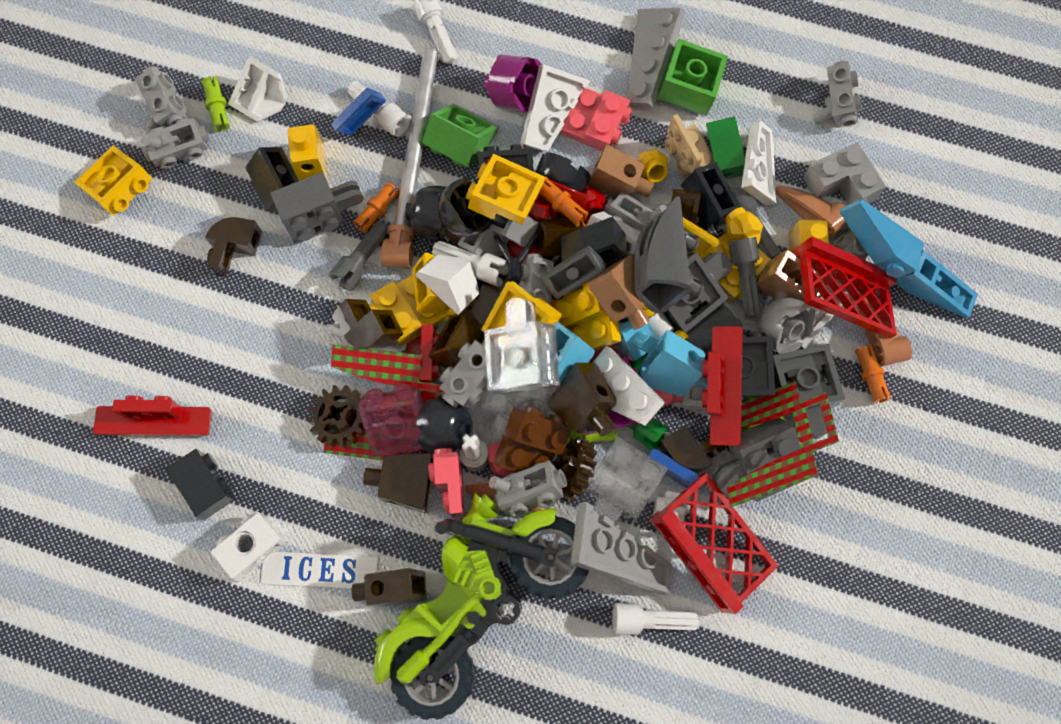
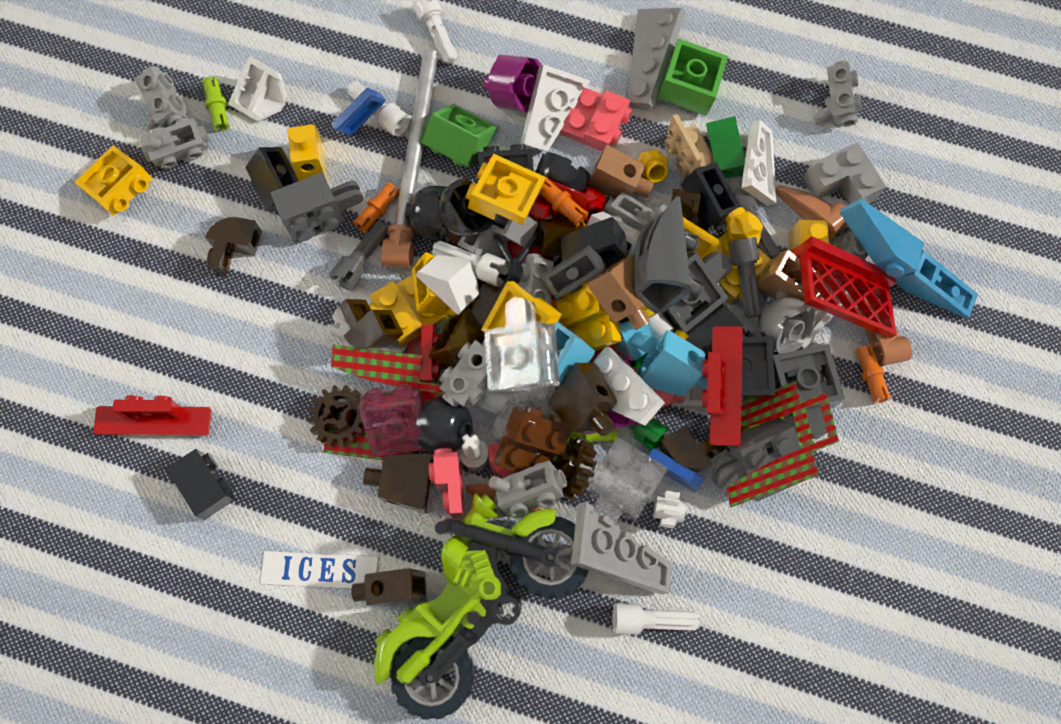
white brick [211,512,287,581] -> none
red fence [649,473,778,614] -> none

